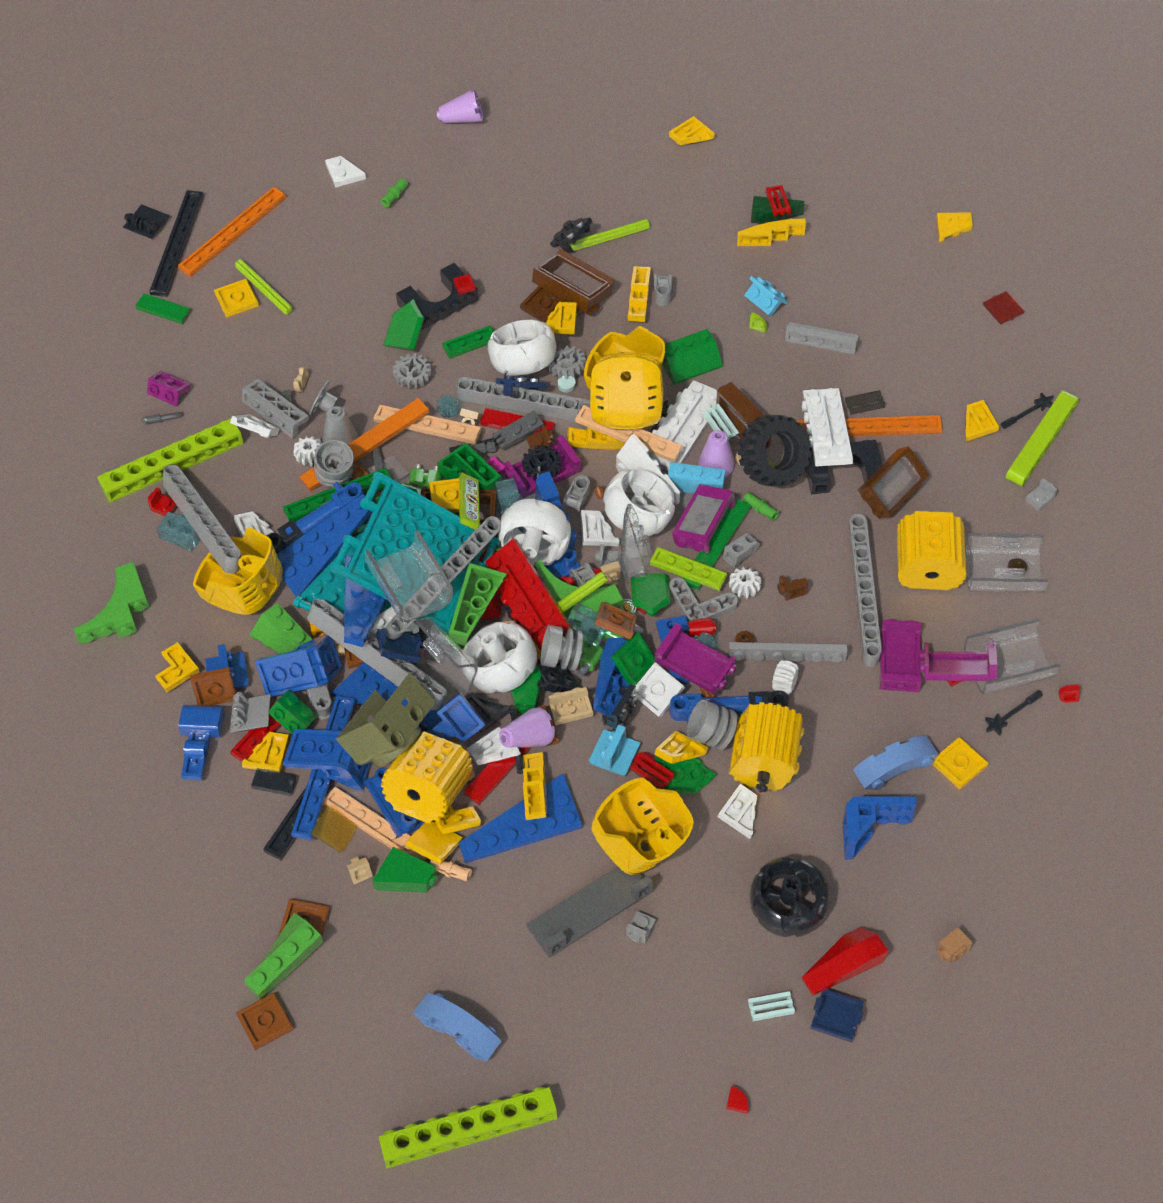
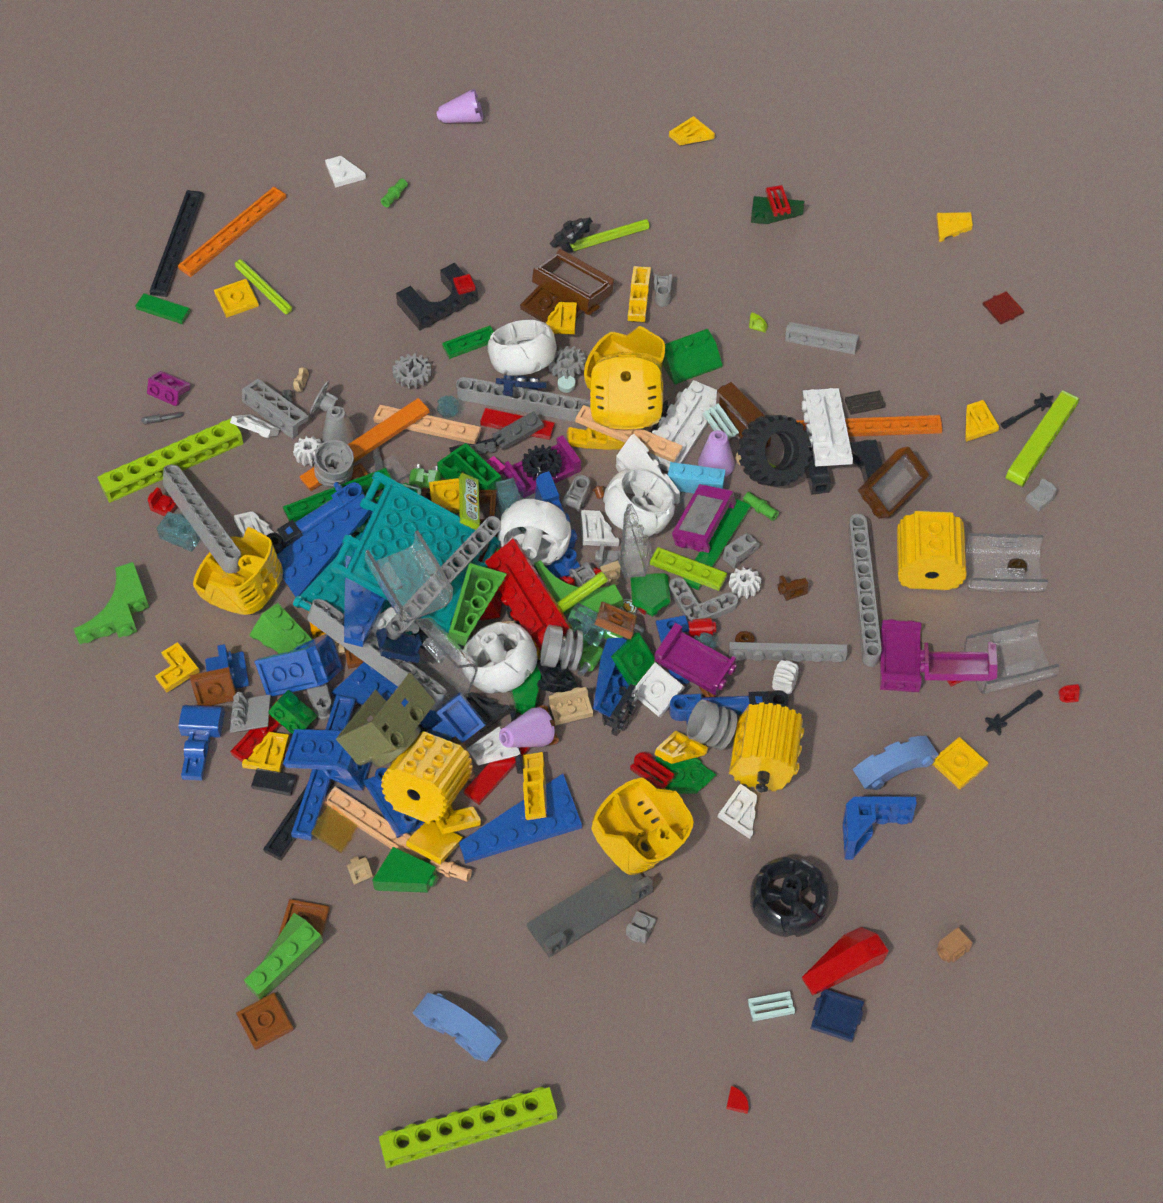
black hinge [123,204,170,239] -> none
green tile [383,299,424,351] -> none
tan tile [460,408,482,426] -> none
reddish brown bracket [526,426,554,450] -> none
medium azure bracket [589,725,640,776] -> none
yellow slope [737,218,806,246] -> none
medium azure bracket [744,276,788,316] -> none

